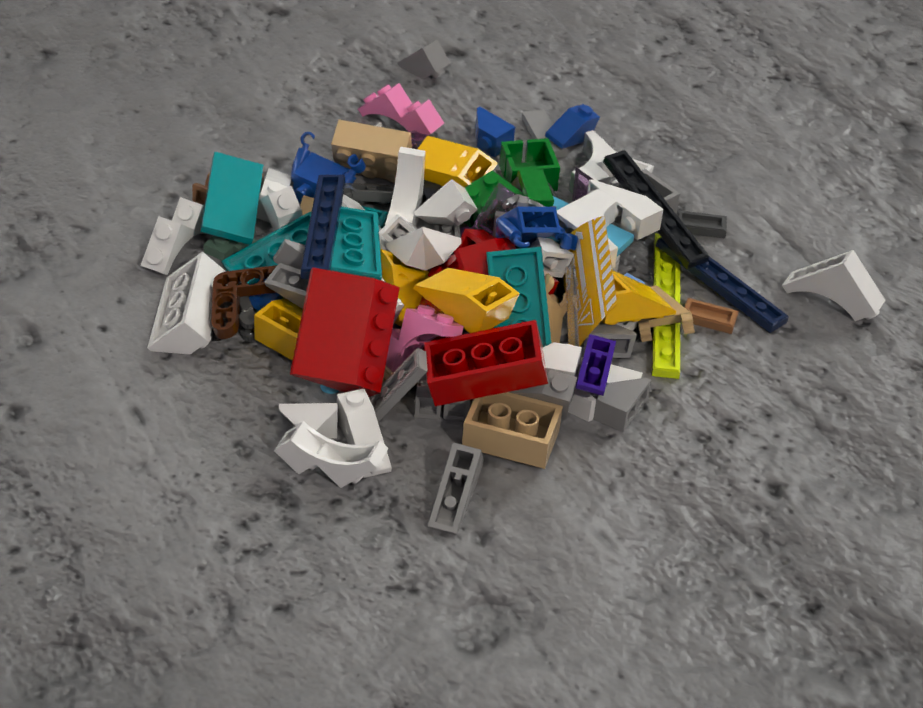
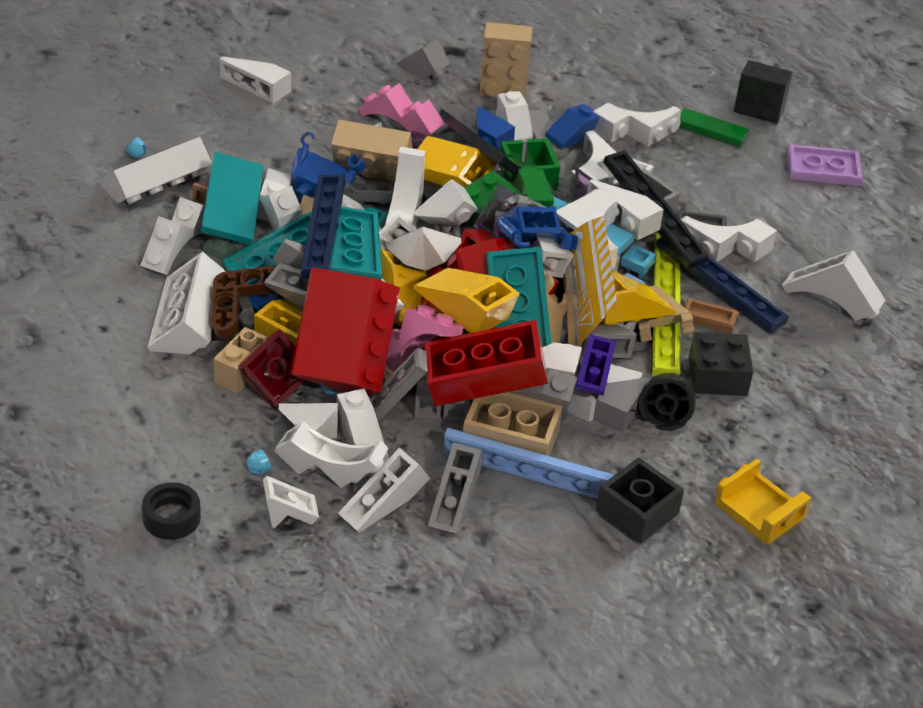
none -> white slope [98,137,212,204]
none -> medium azure hinge [125,137,147,158]
none -> black tyre [142,482,201,540]
none -> tan slope [213,327,267,394]
none -> white slope [220,56,291,104]
none -> dark red slope [238,328,306,408]
none -> medium azure hinge [247,449,272,475]
none -> white slope [263,476,319,529]
none -> white slope [338,448,430,533]
none -> black tile [439,109,521,175]
none -> light blue tile [443,428,614,499]
none -> tan brick [479,22,532,99]
none -> white slope [496,91,533,142]
none -> white arch [593,103,681,147]
none -> pearl dark grey brick [596,457,684,543]
none -> medium azure tile [621,244,657,279]
none -> pearl dark grey cylinder [639,373,696,431]
none -> green tile [679,108,750,147]
none -> white arch [681,216,777,263]
none -> pearl dark grey brick [689,332,753,396]
none -> yellow panel [714,459,811,546]
none -> pearl dark grey brick [734,60,793,124]
none -> lavender tile [787,145,863,186]

